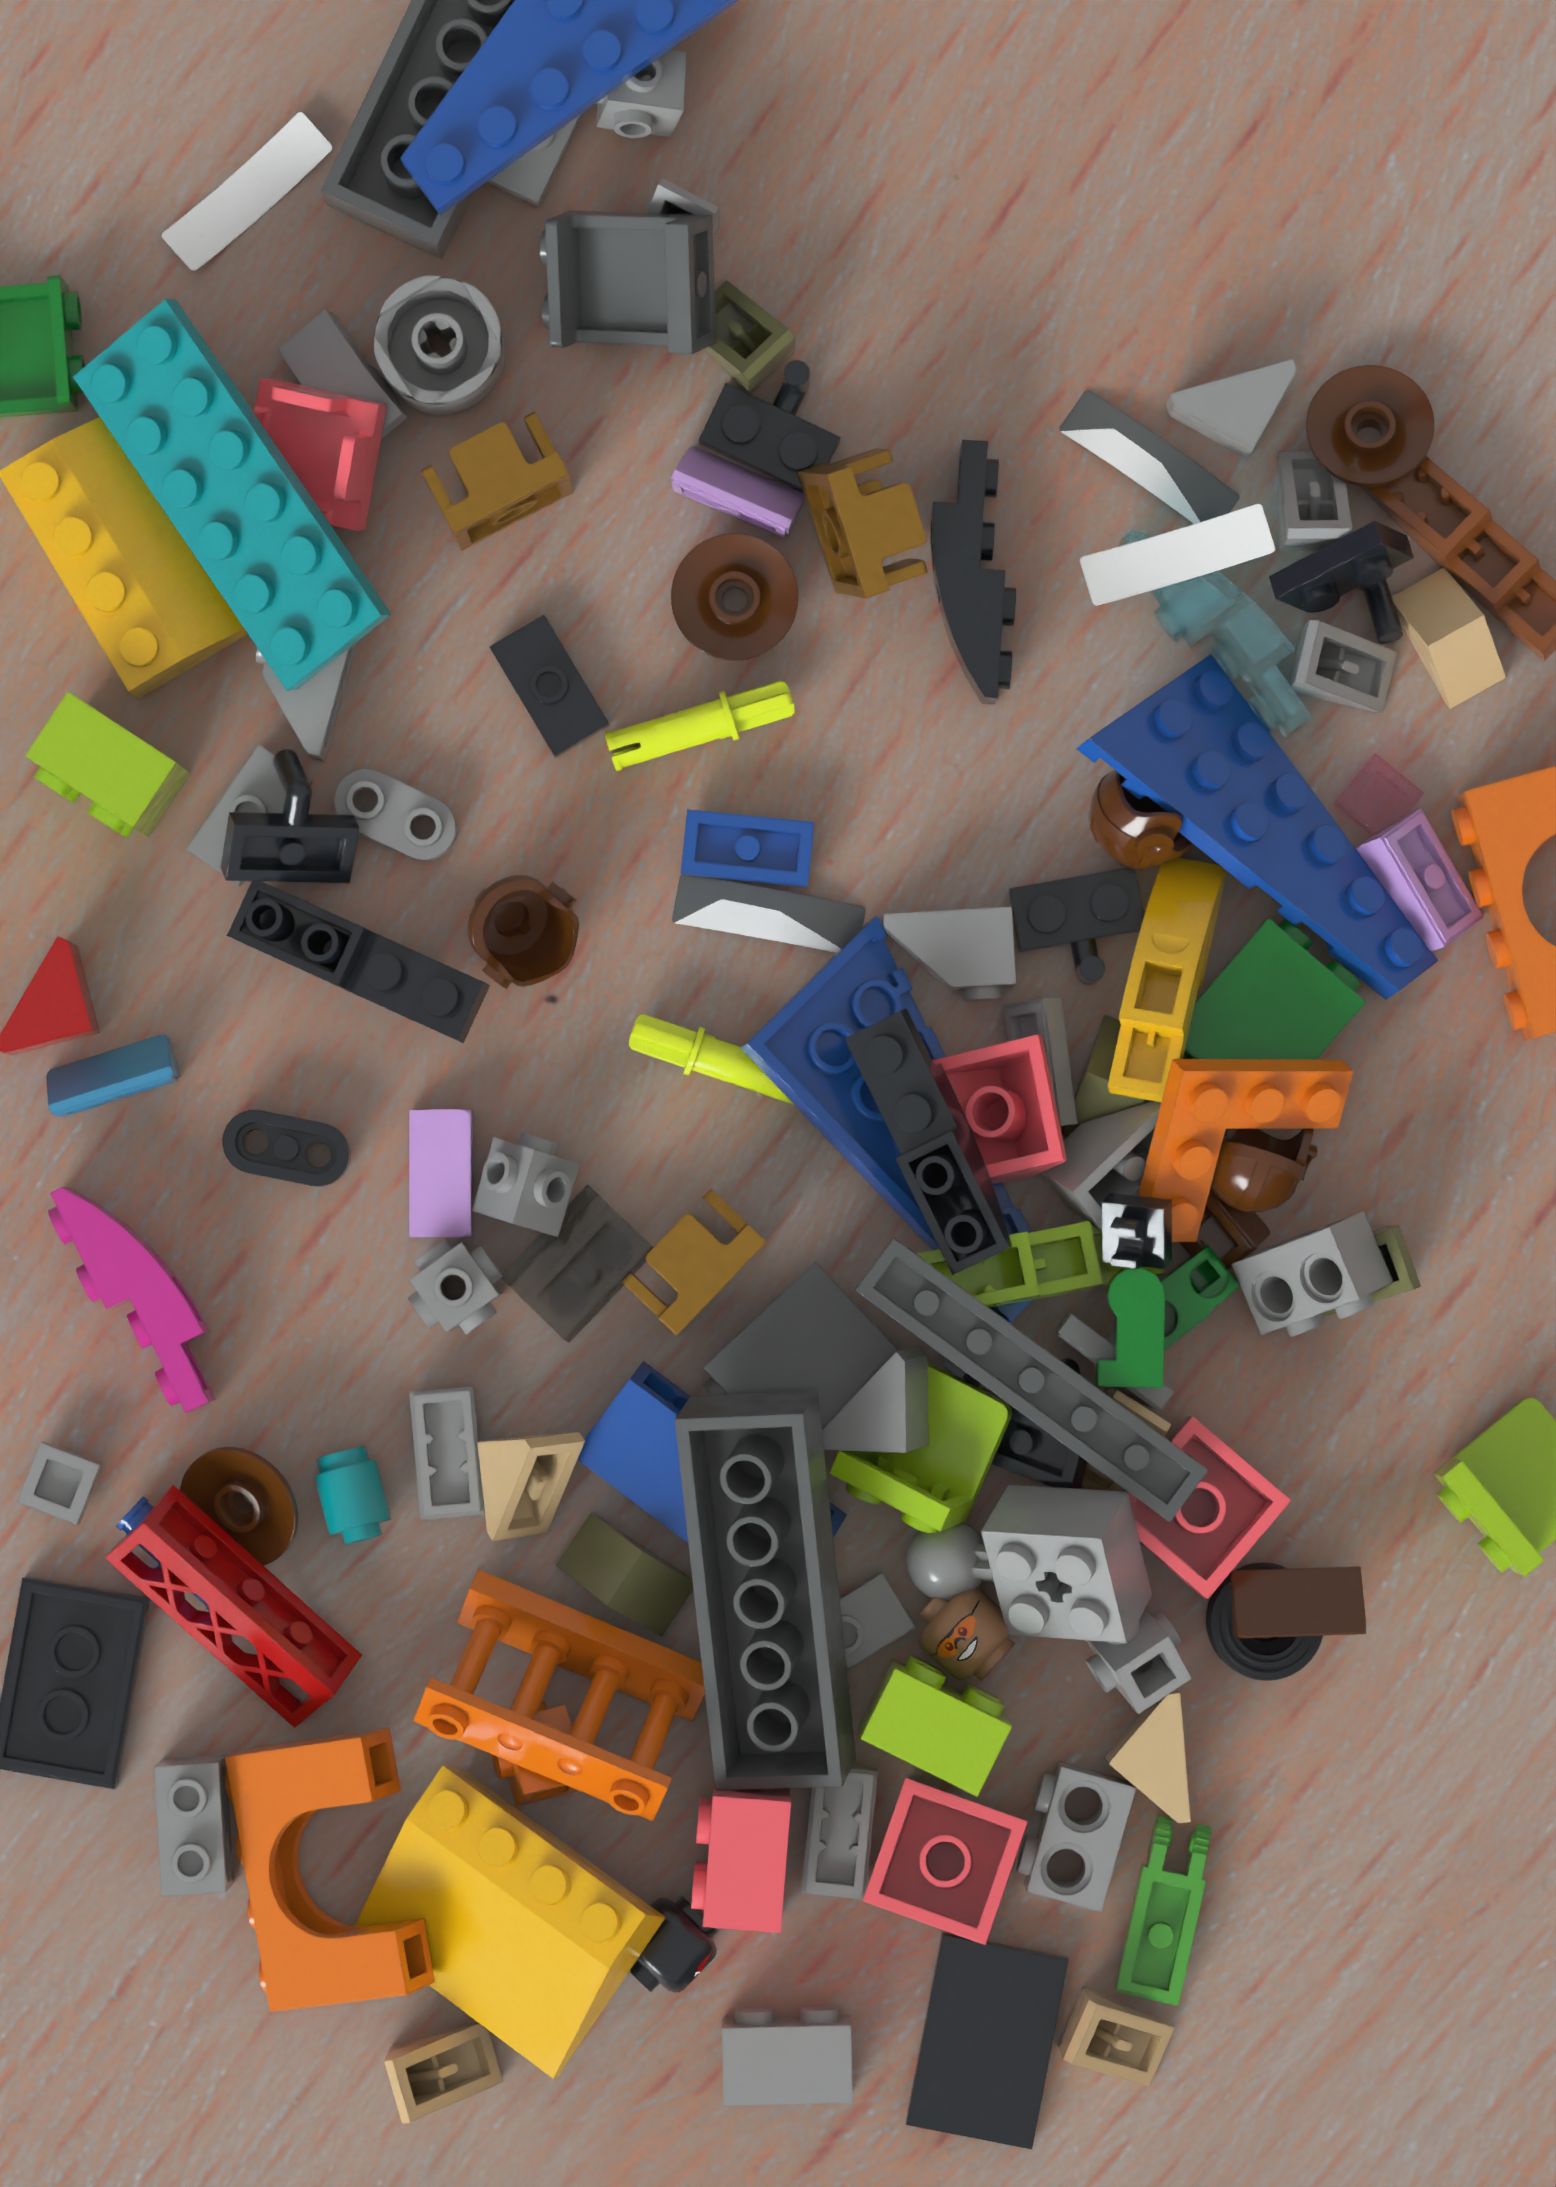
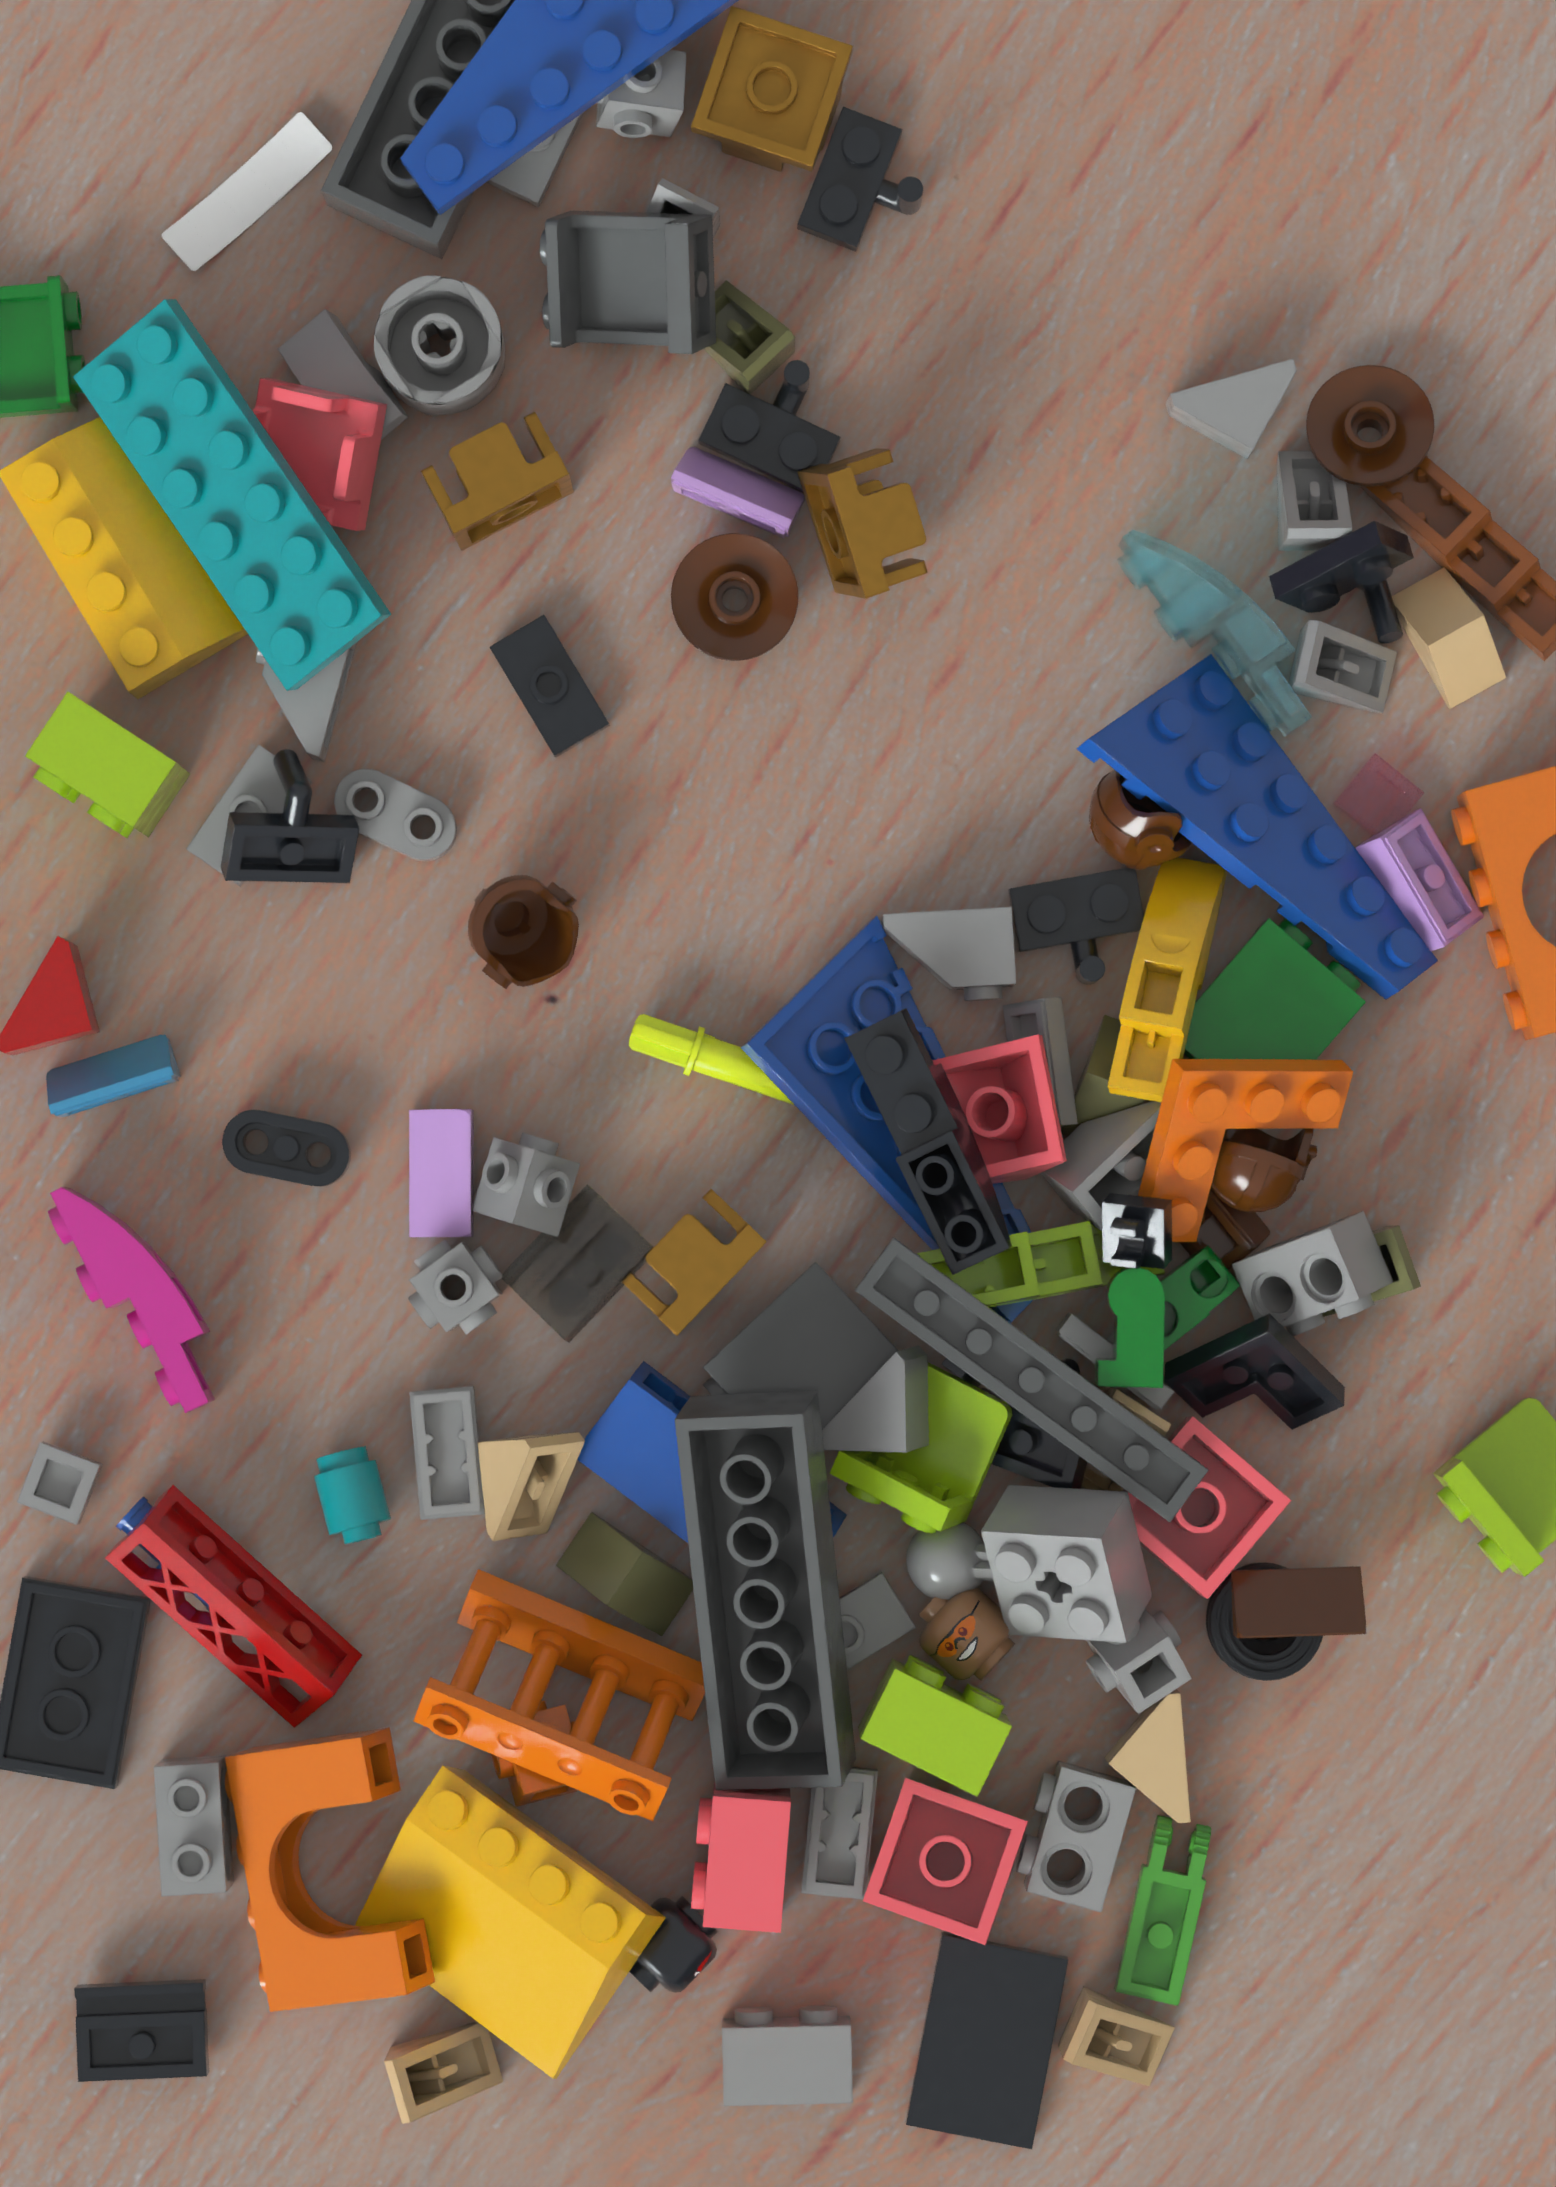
reddish brown dish [180,1447,298,1566] -> none
black slope [227,881,490,1044] -> none
neon yellow axle [605,680,795,771] -> none
dark grey sticker [672,875,865,953] -> none
blue plate [681,809,814,887] -> none
black slope [930,439,1016,704] -> none
dark grey sticker [1060,390,1239,524] -> none
white sticker [1080,504,1275,606] -> none
none -> black plate [74,1979,209,2082]
none -> pearl gold panel [691,6,853,172]
none -> black plate [797,106,923,252]
none -> black plate [1164,1313,1345,1430]

